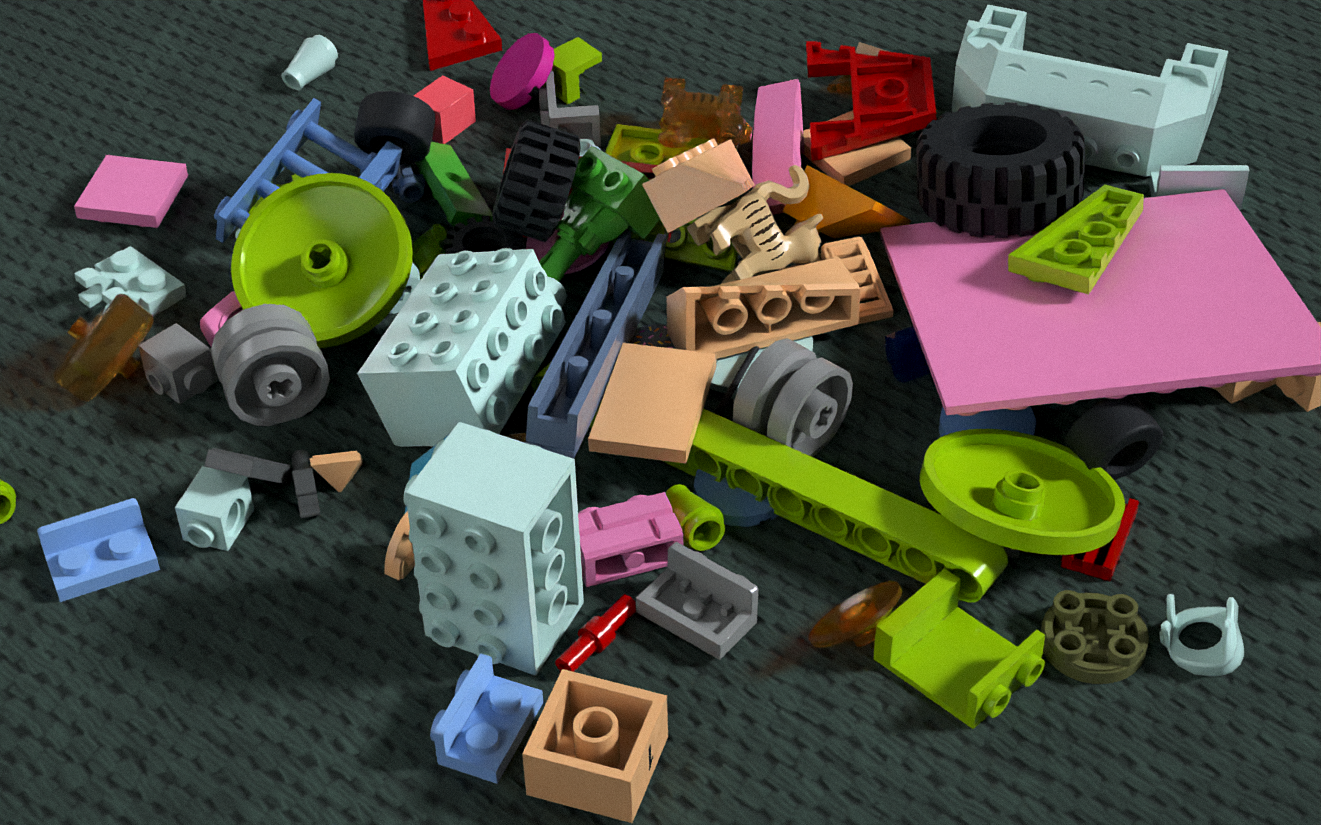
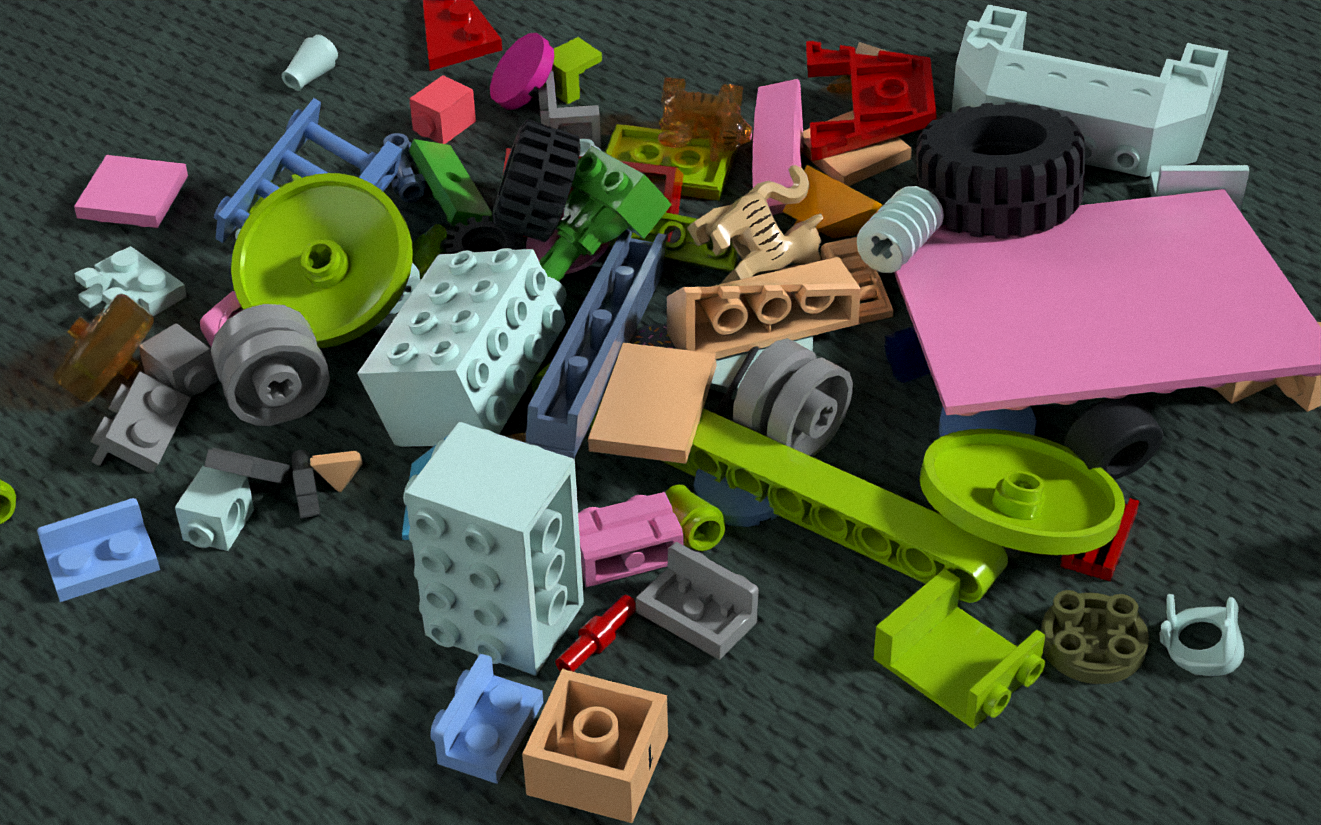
black tyre [354,91,435,164] -> none
light nougat tile [385,511,415,580] -> none
light nougat wedge [642,138,755,233] -> none
clear orange dish [808,581,903,648] -> none
lime wing [1008,185,1144,295] -> none
none -> light grey bracket [91,371,191,473]
none -> light aqua piece [857,186,944,273]

